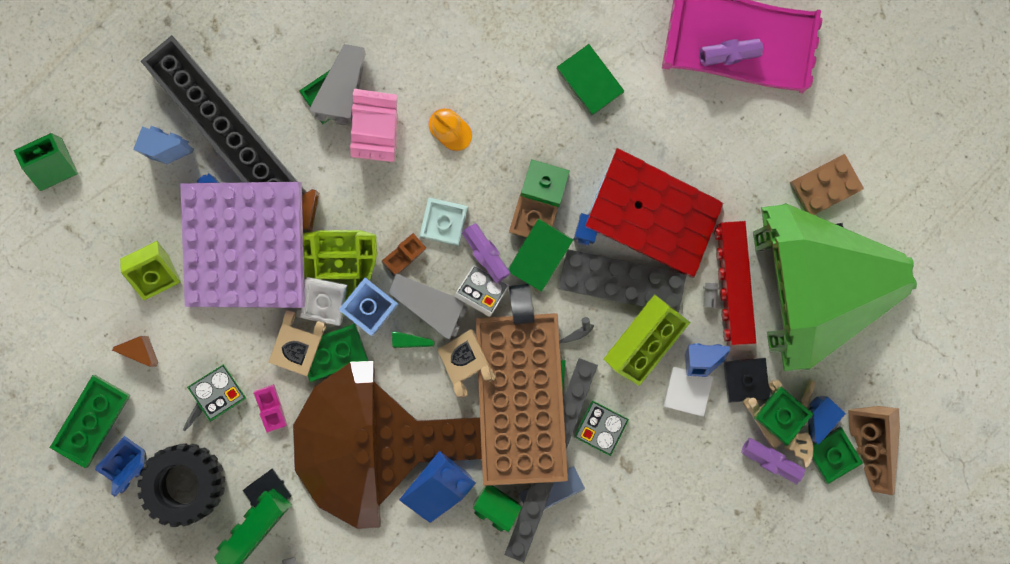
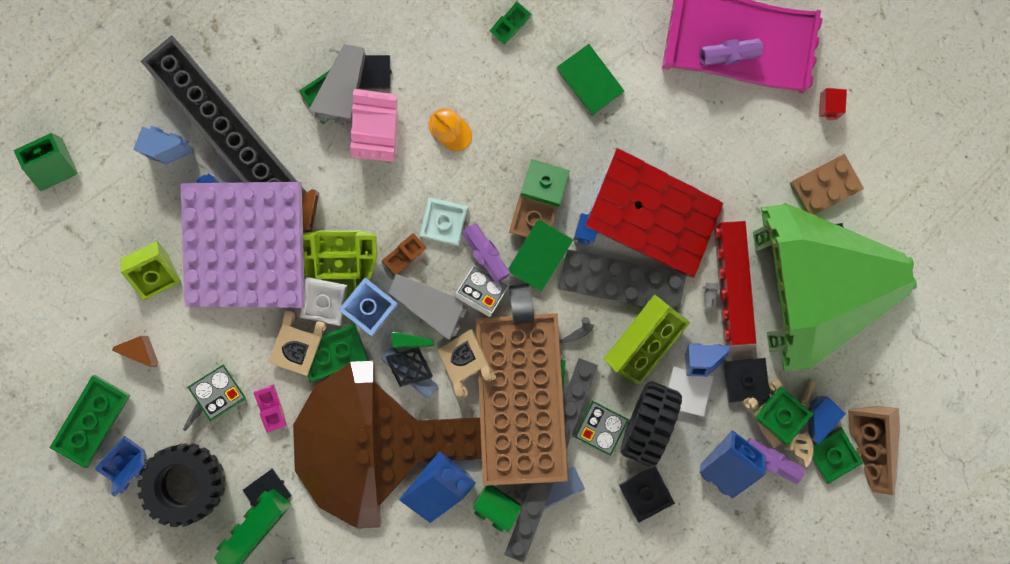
none -> black piece [359,55,392,89]
none -> sand blue slope [381,347,438,398]
none -> black window [386,347,433,387]
none -> green slope [490,1,532,45]
none -> black plate [618,466,675,523]
none -> black tyre [620,381,682,467]
none -> blue slope [699,430,766,499]
none -> red brick [819,88,847,120]

